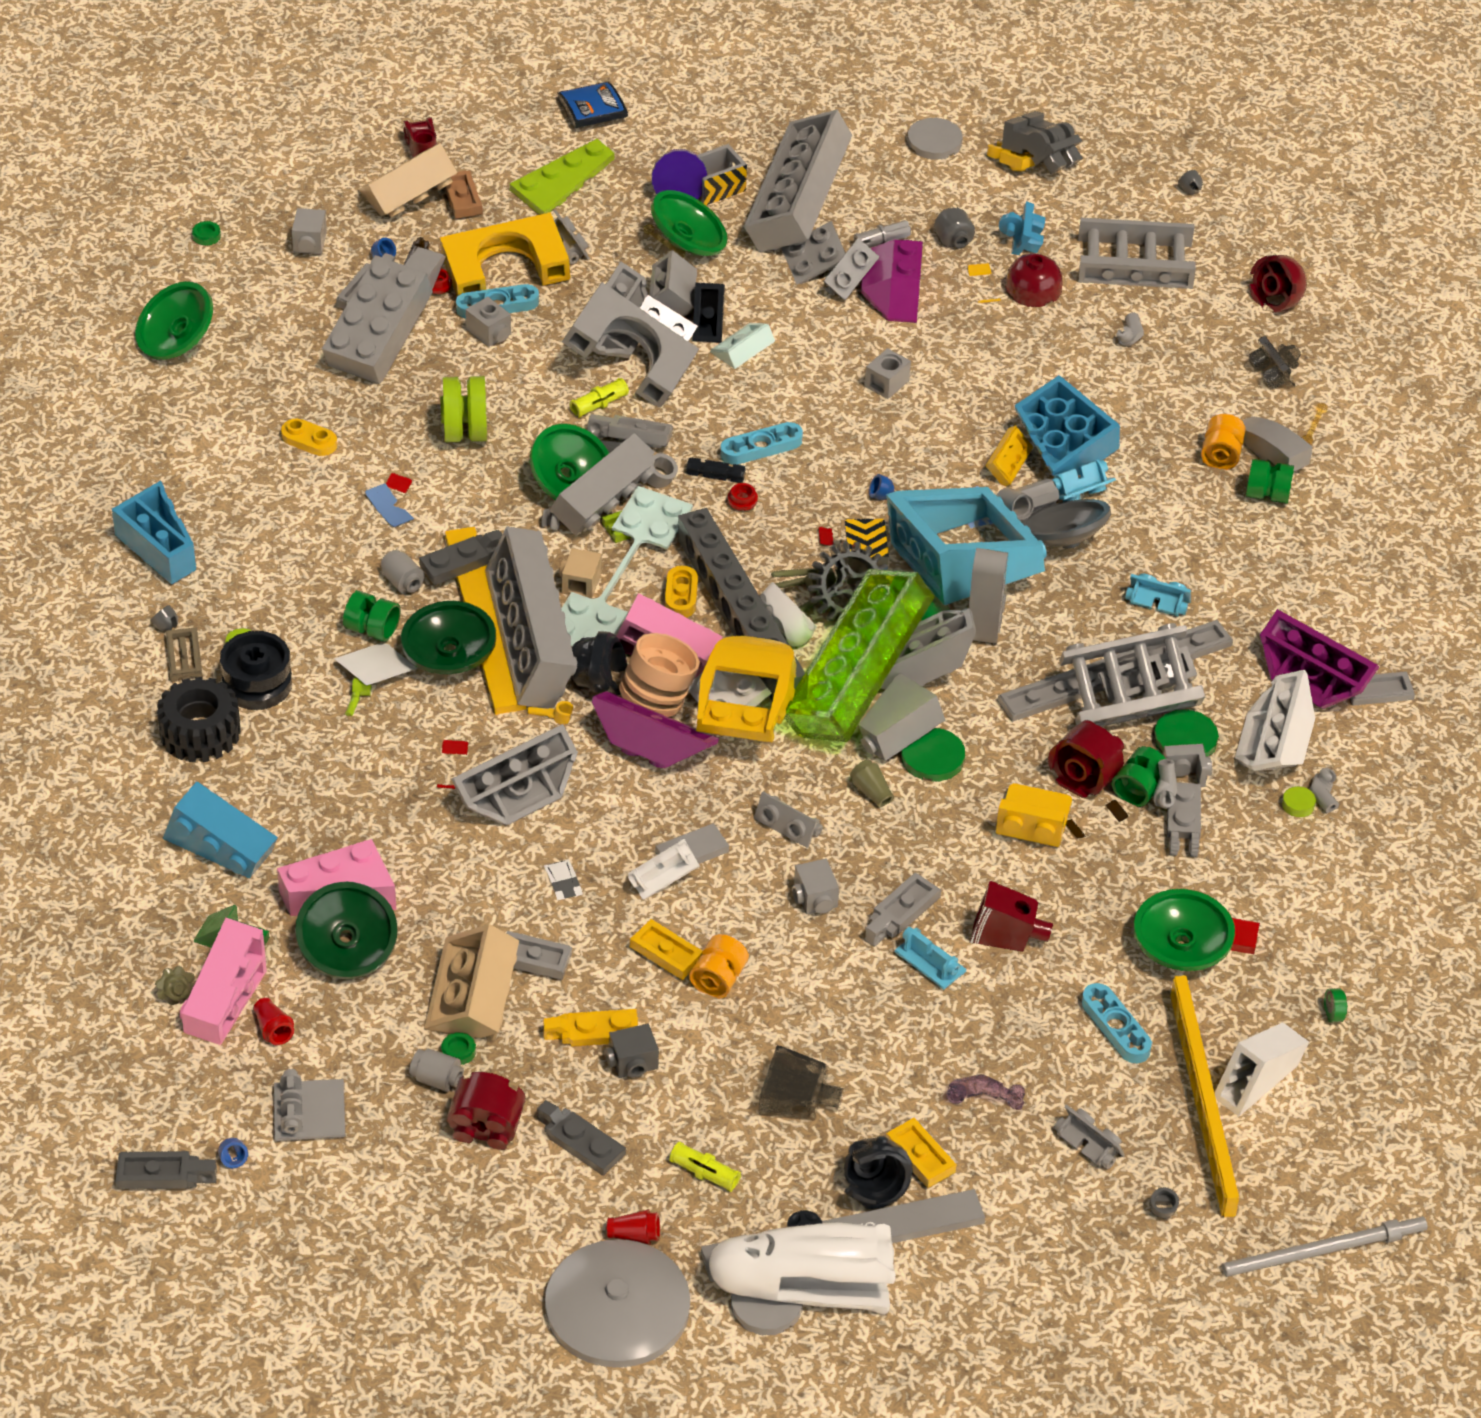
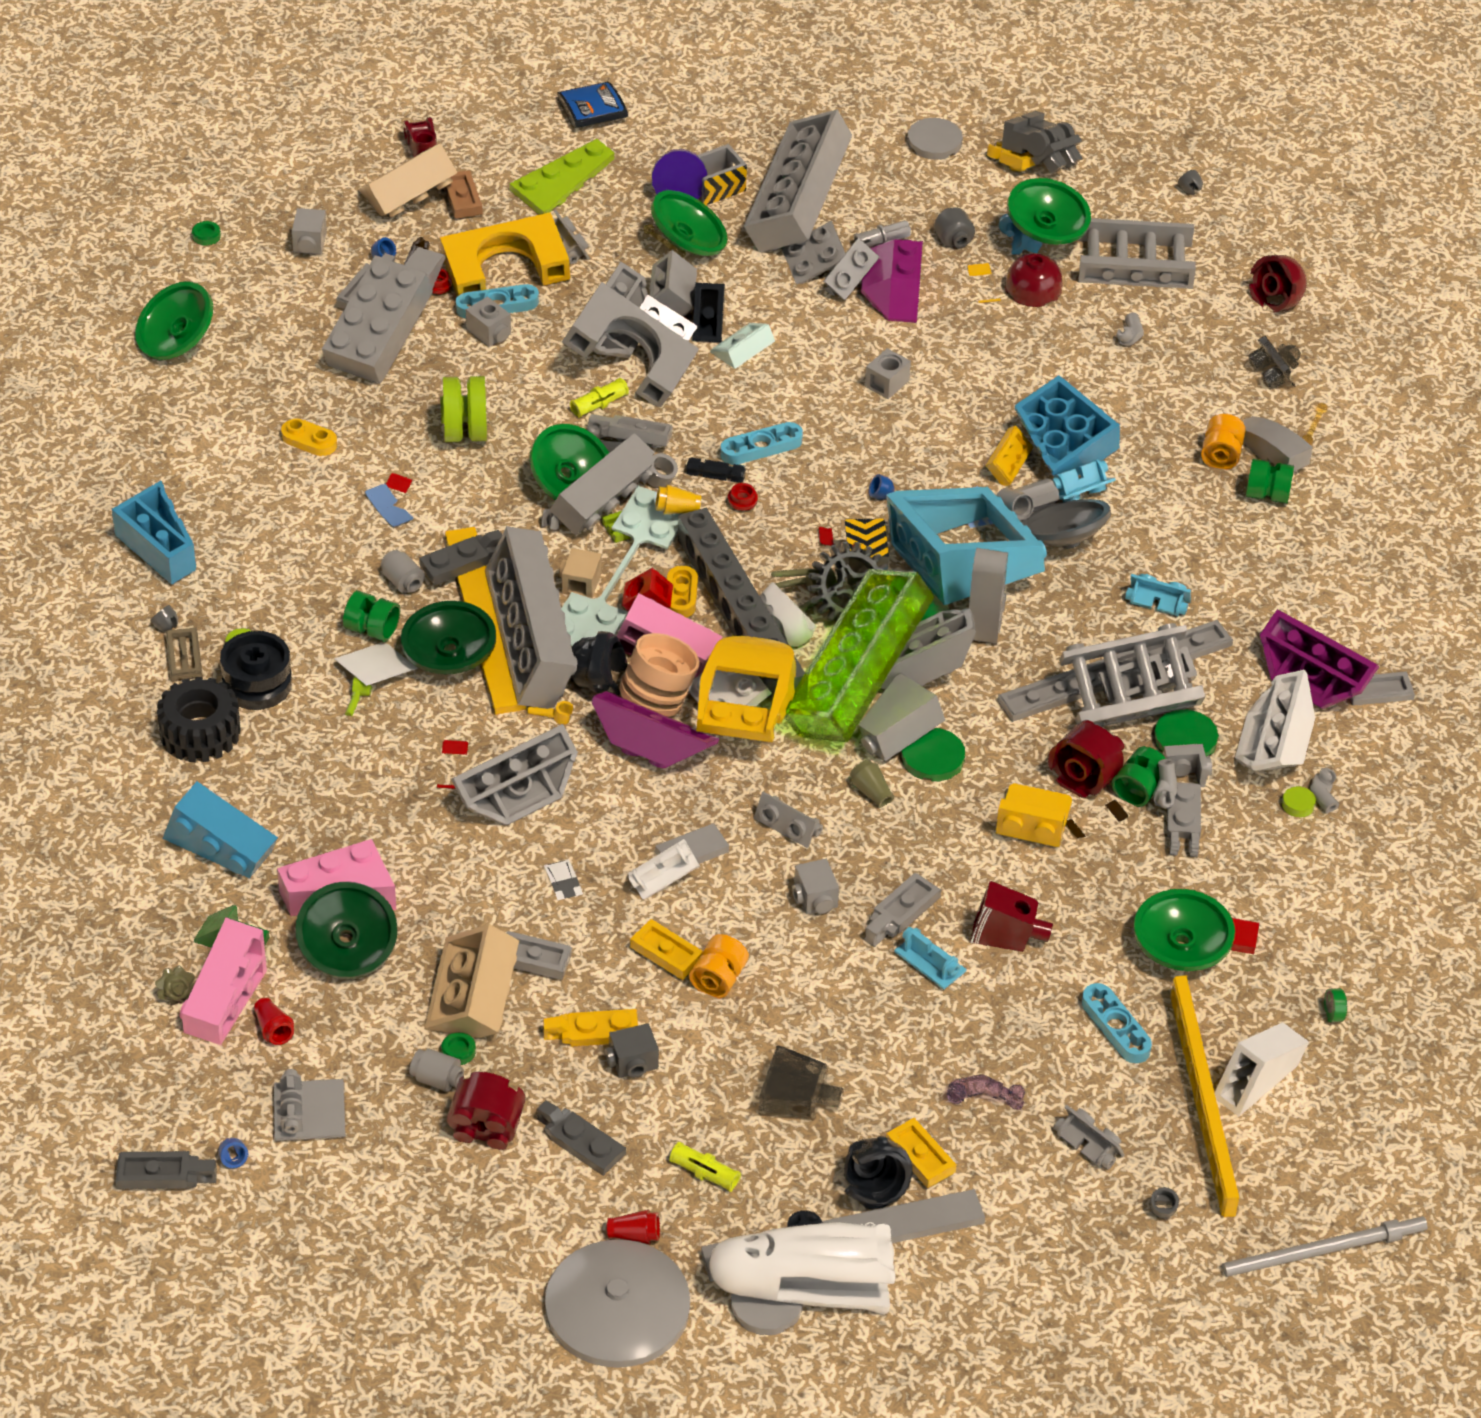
none -> red brick [622,567,673,612]
none -> yellow cone [655,484,701,515]
none -> green dish [1007,178,1091,245]

